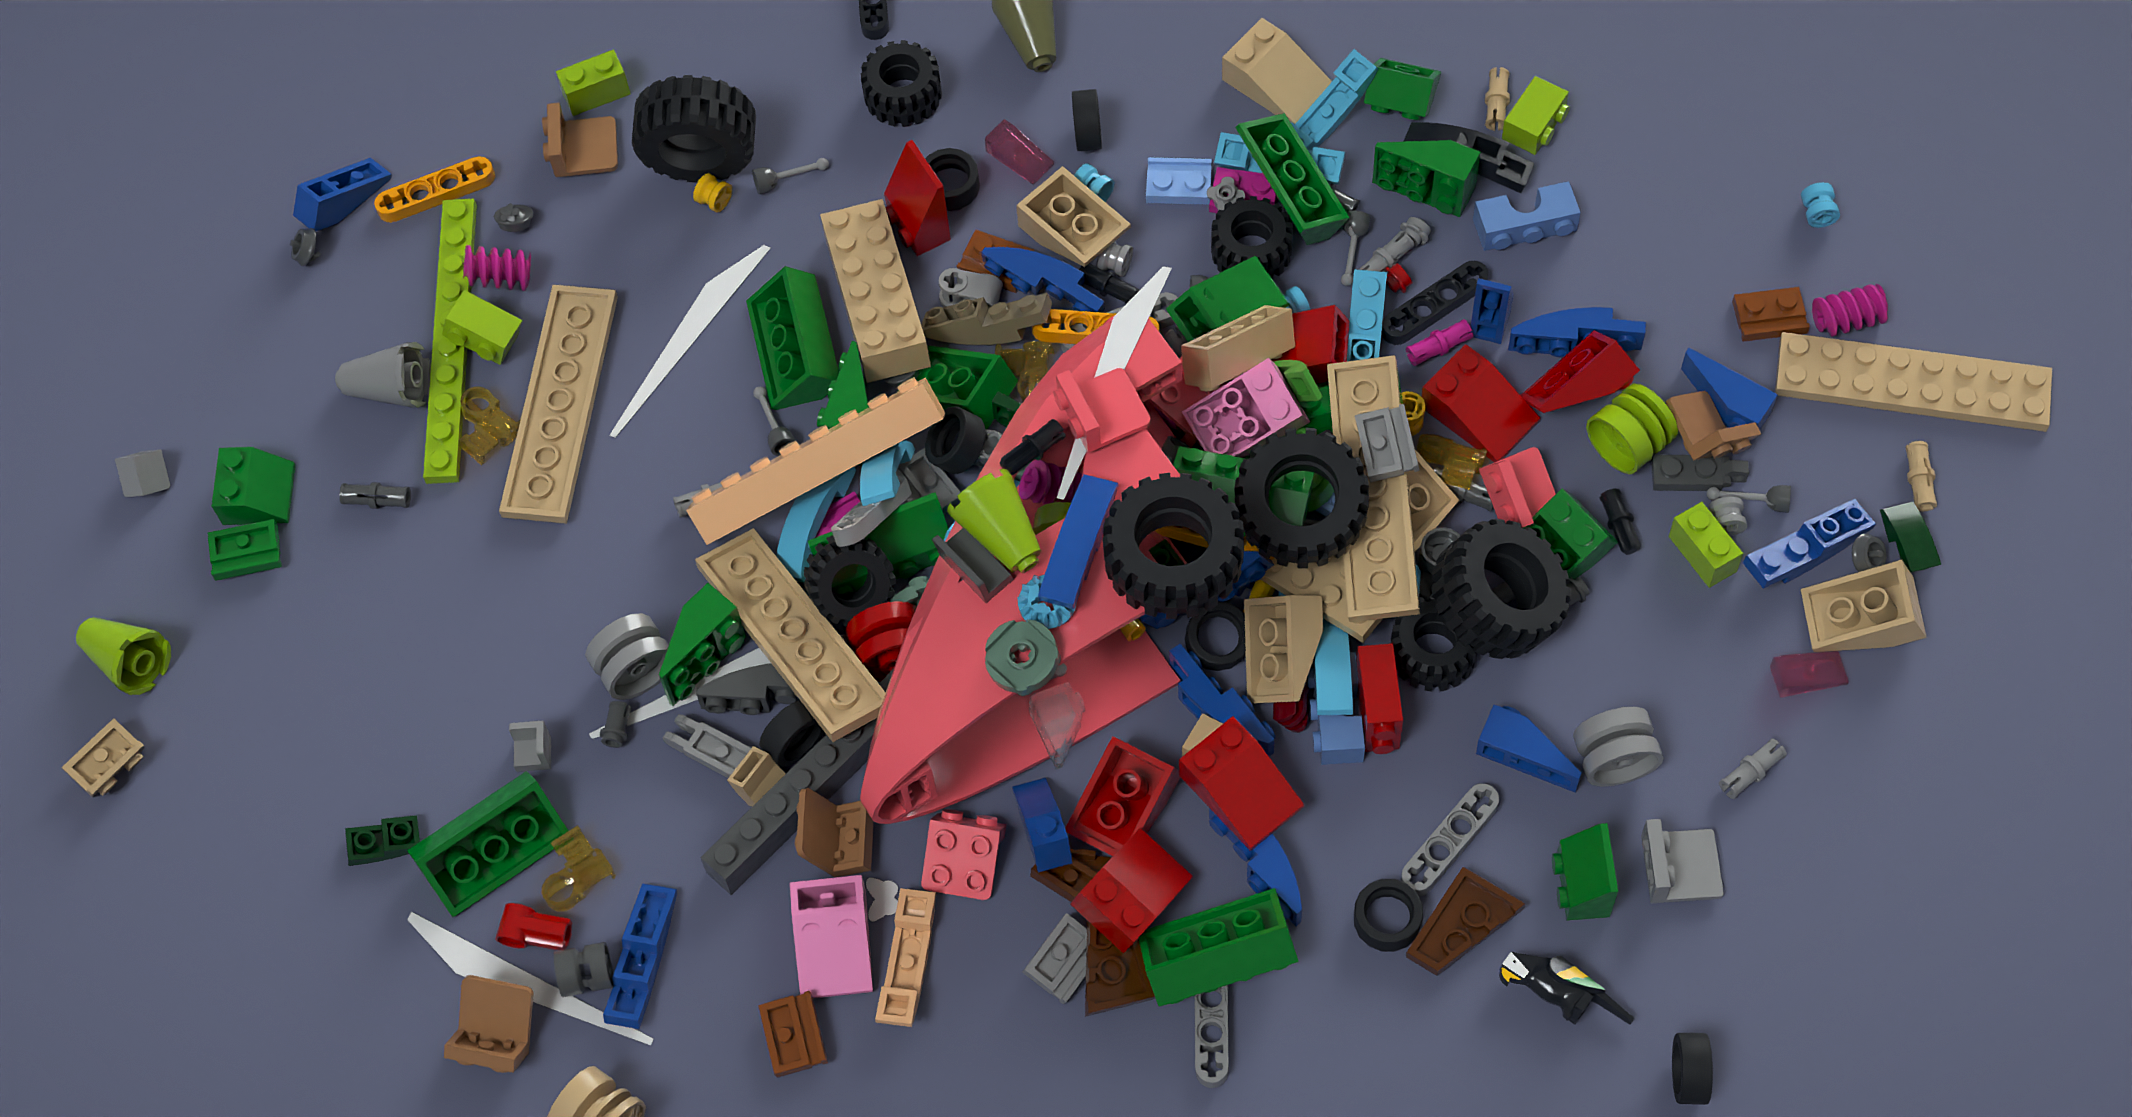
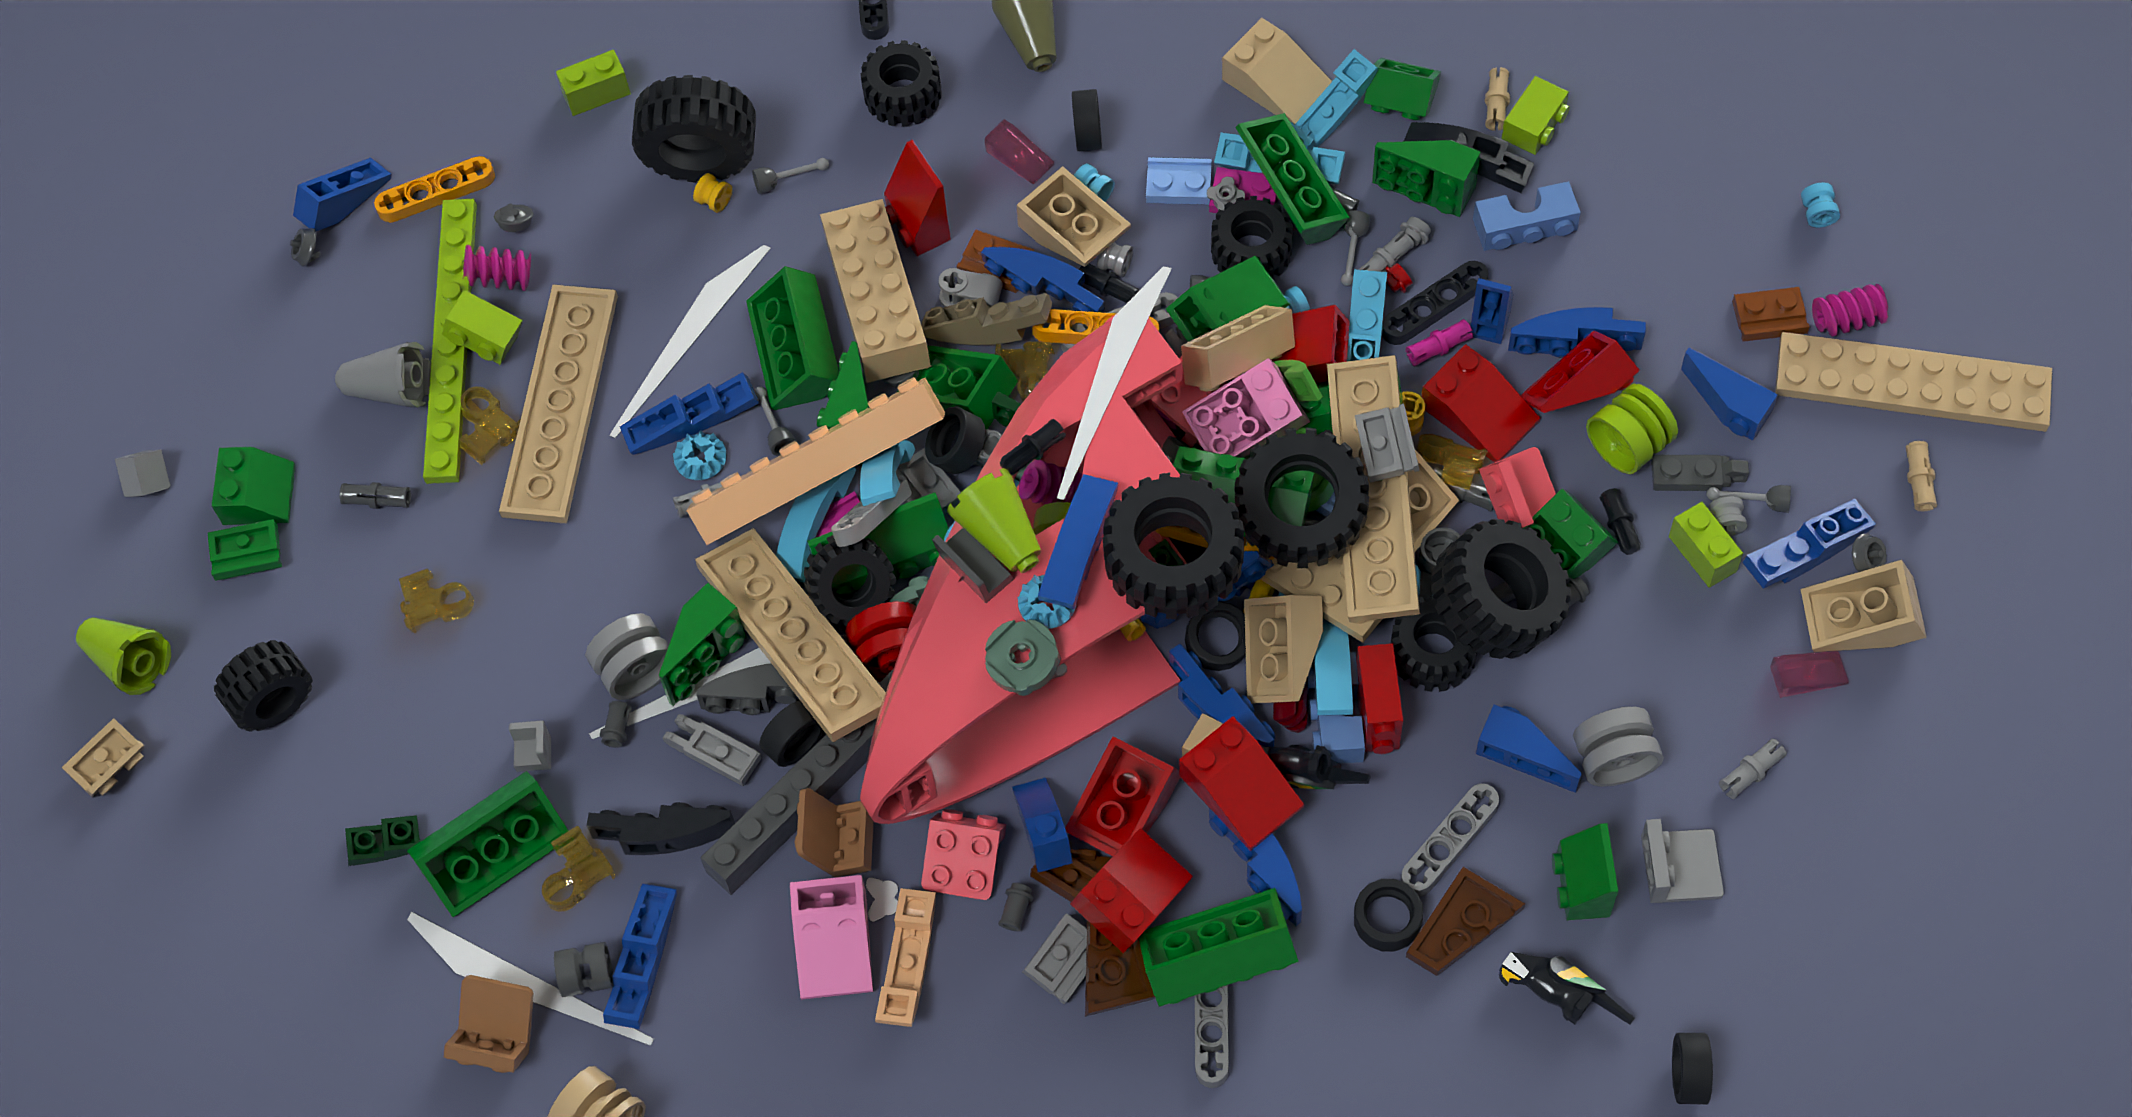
red piece [495,903,573,950] -> none
medium nougat bracket [542,103,618,177] -> none
tan piece [727,746,786,807] -> none
dark orange plate [758,991,828,1078] -> none
black tyre [925,148,980,211] -> none
clear slope [1029,682,1085,769] -> none
coral bracket [1053,368,1151,453] -> none
medium nougat bracket [1666,391,1761,461] -> none
dark green slope [1880,502,1941,573] -> none
none -> black tyre [214,640,313,732]
none -> clear yellow piece [399,568,474,633]
none -> black slope [586,802,735,855]
none -> blue slope [620,372,759,455]
none -> medium azure gear [673,430,726,480]
none -> dark grey pin [998,883,1033,932]
none -> black animal [1261,745,1371,789]

